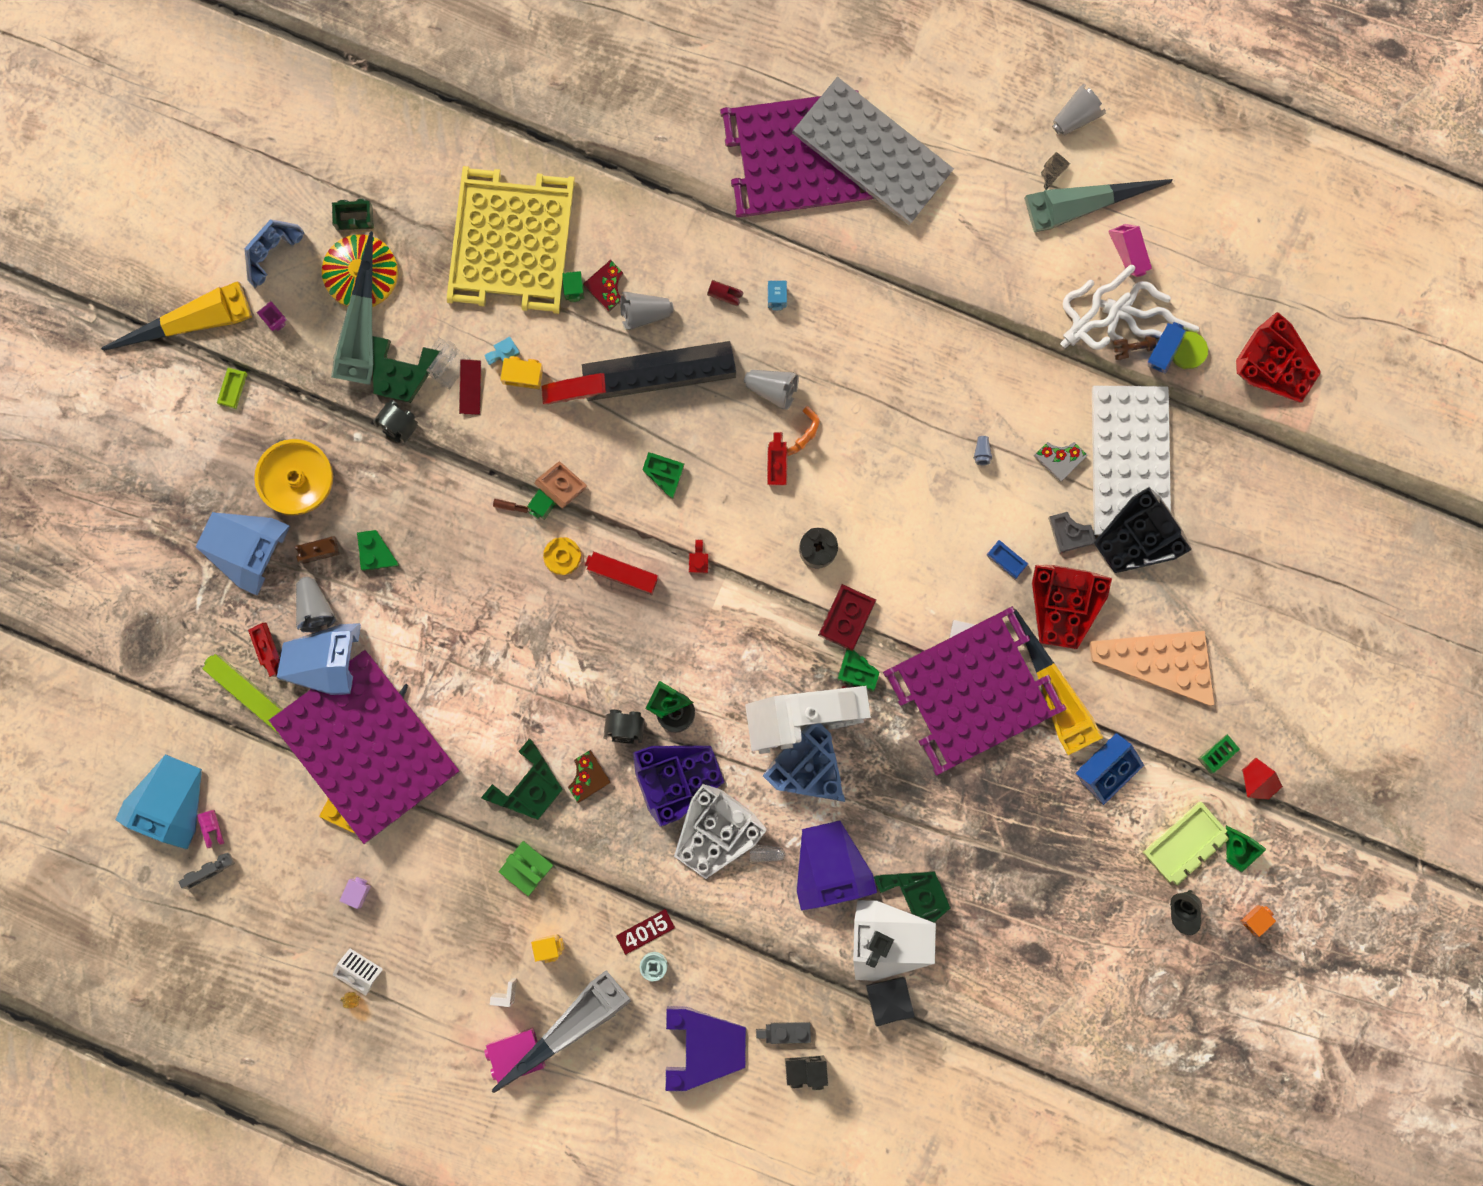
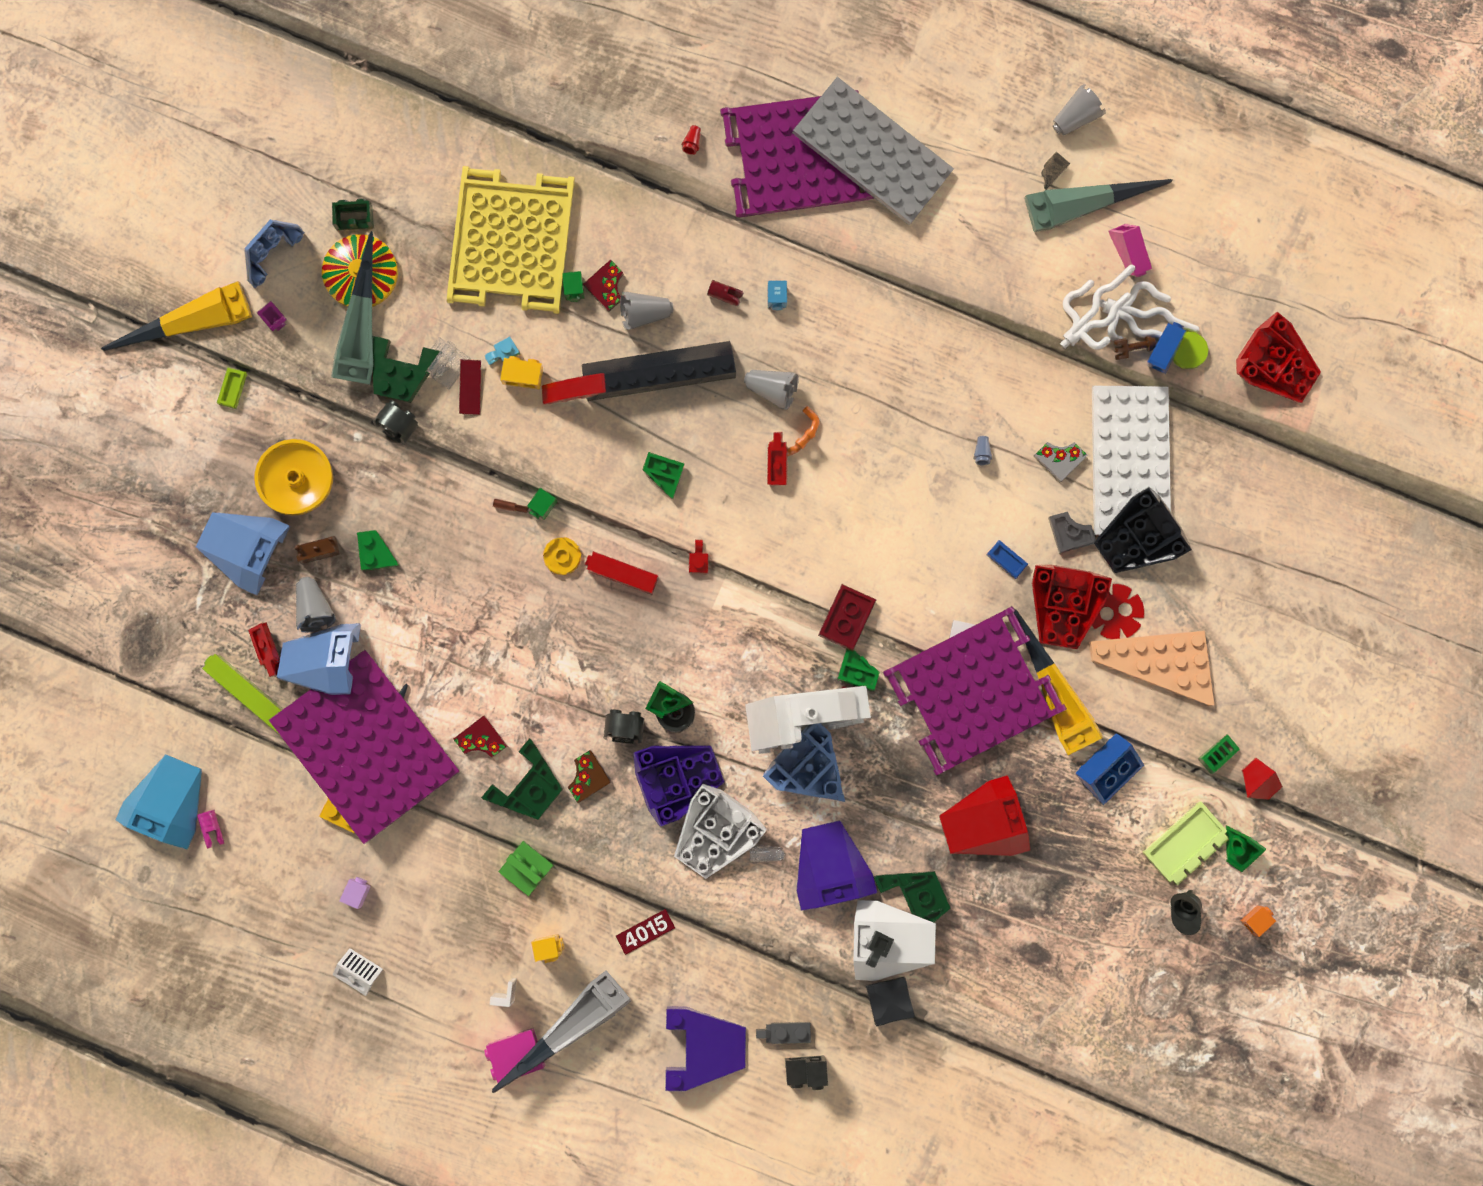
dark grey hinge [178,853,235,890] -> none
clear yellow plate [341,992,361,1008] -> none
nougat tile [534,461,587,509] -> none
light aqua wheel [639,952,668,981] -> none
pearl dark grey brick [799,527,838,569] -> none
none -> dark red tile [453,715,508,758]
none -> red cone [681,125,701,155]
none -> red wedge [939,775,1030,856]
none -> red piece [1092,584,1144,639]

